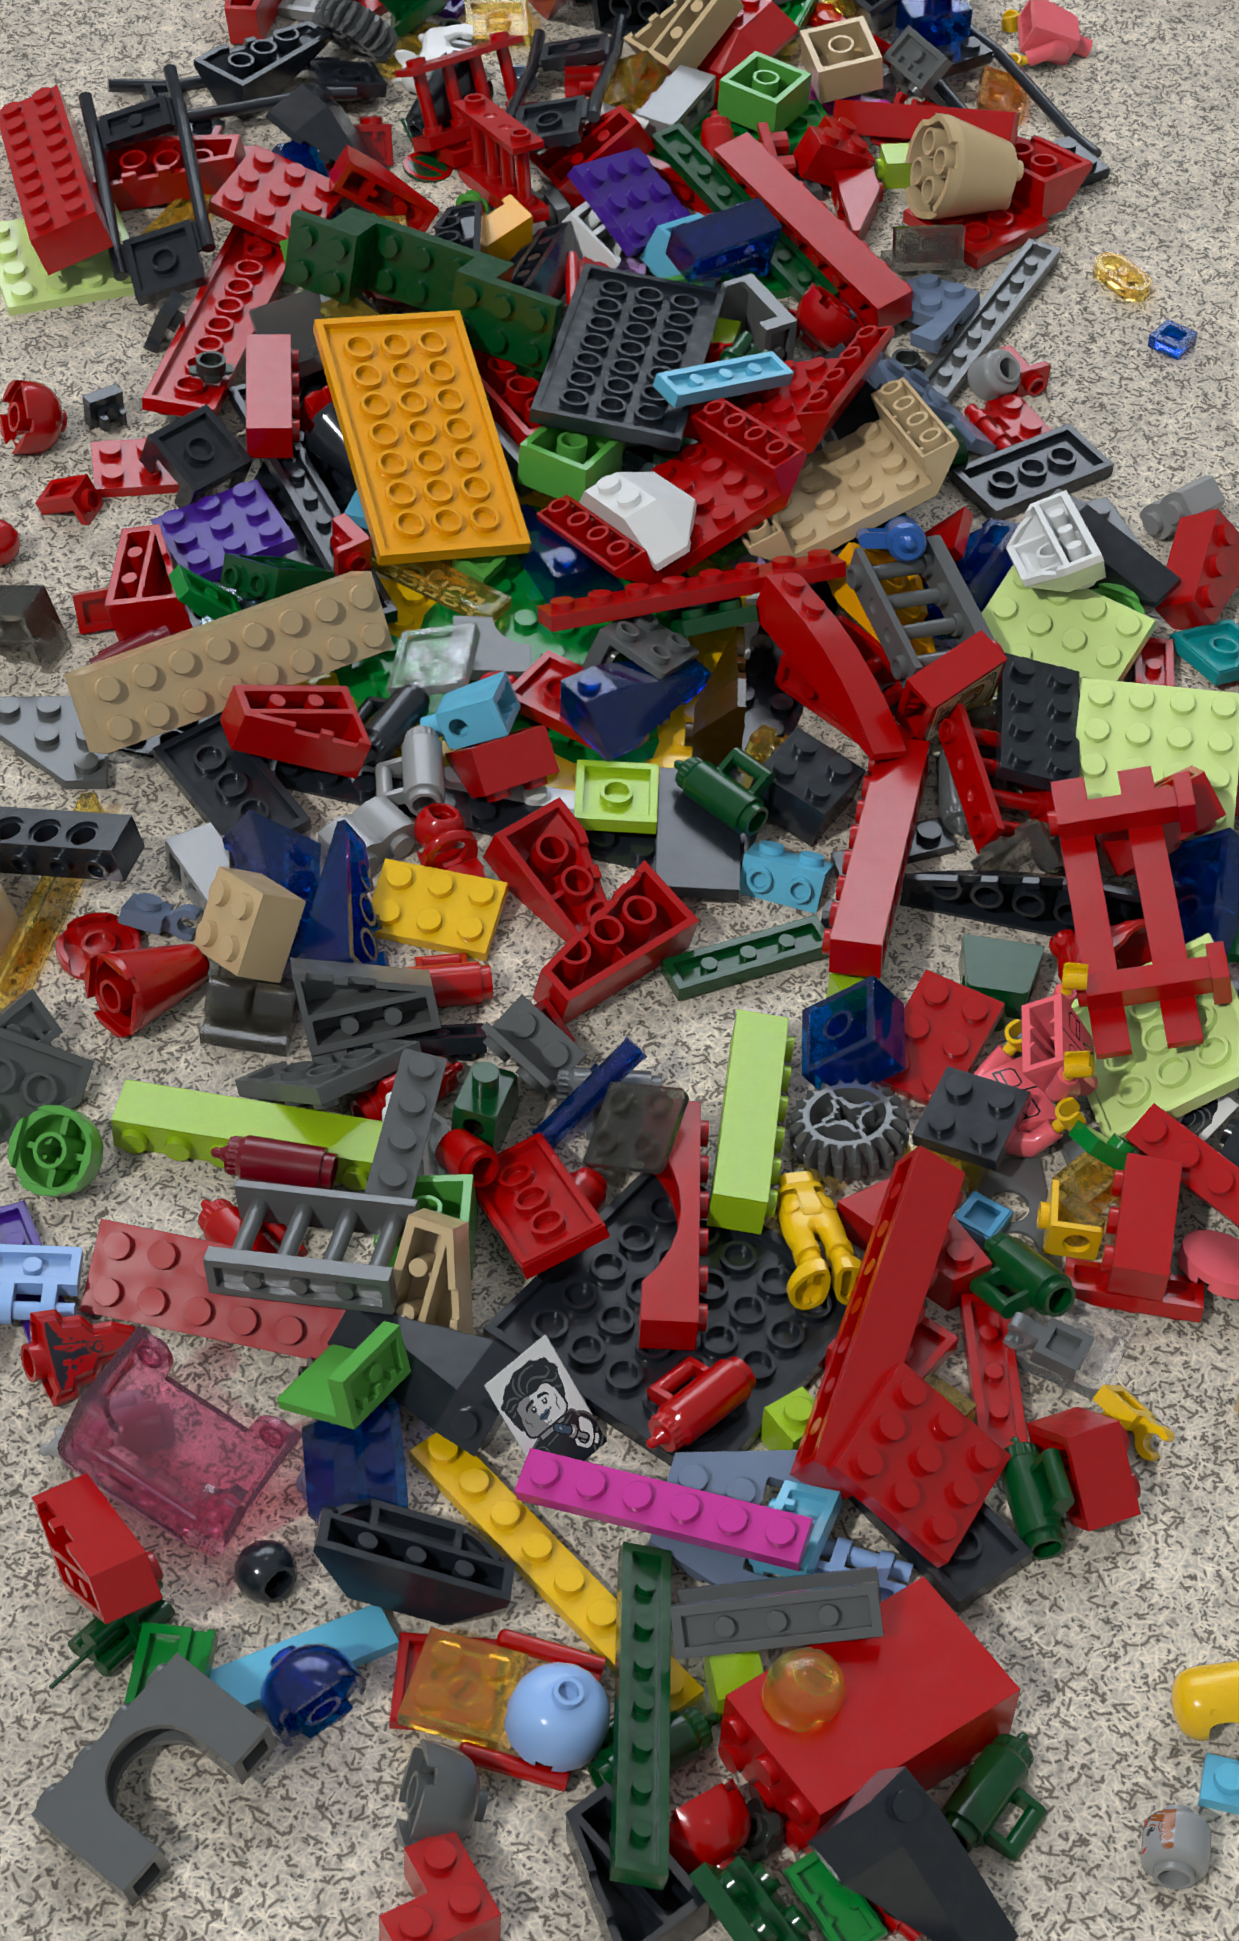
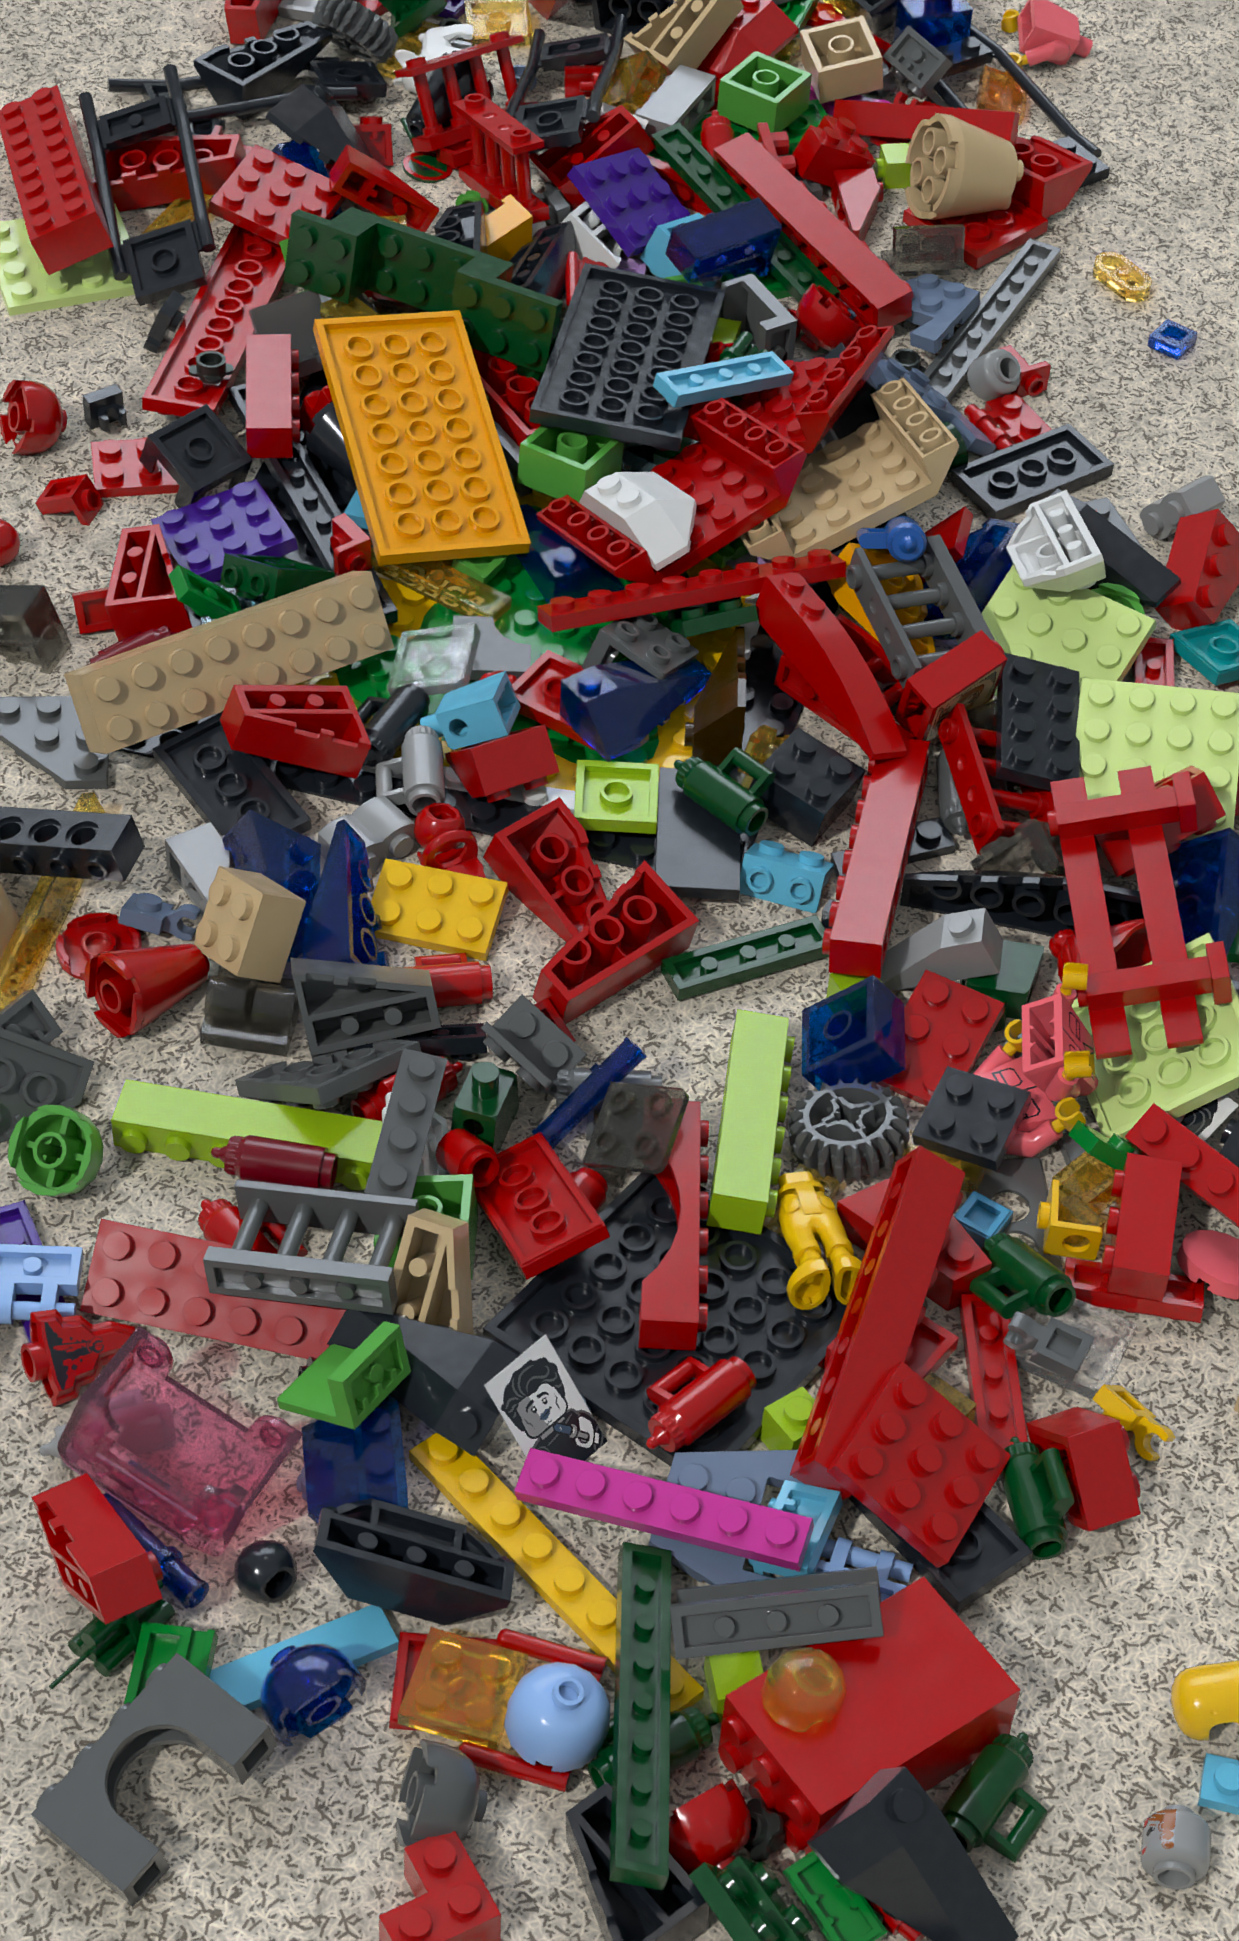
none -> clear blue pin [103,1492,209,1609]
none -> light grey slope [880,908,1003,991]

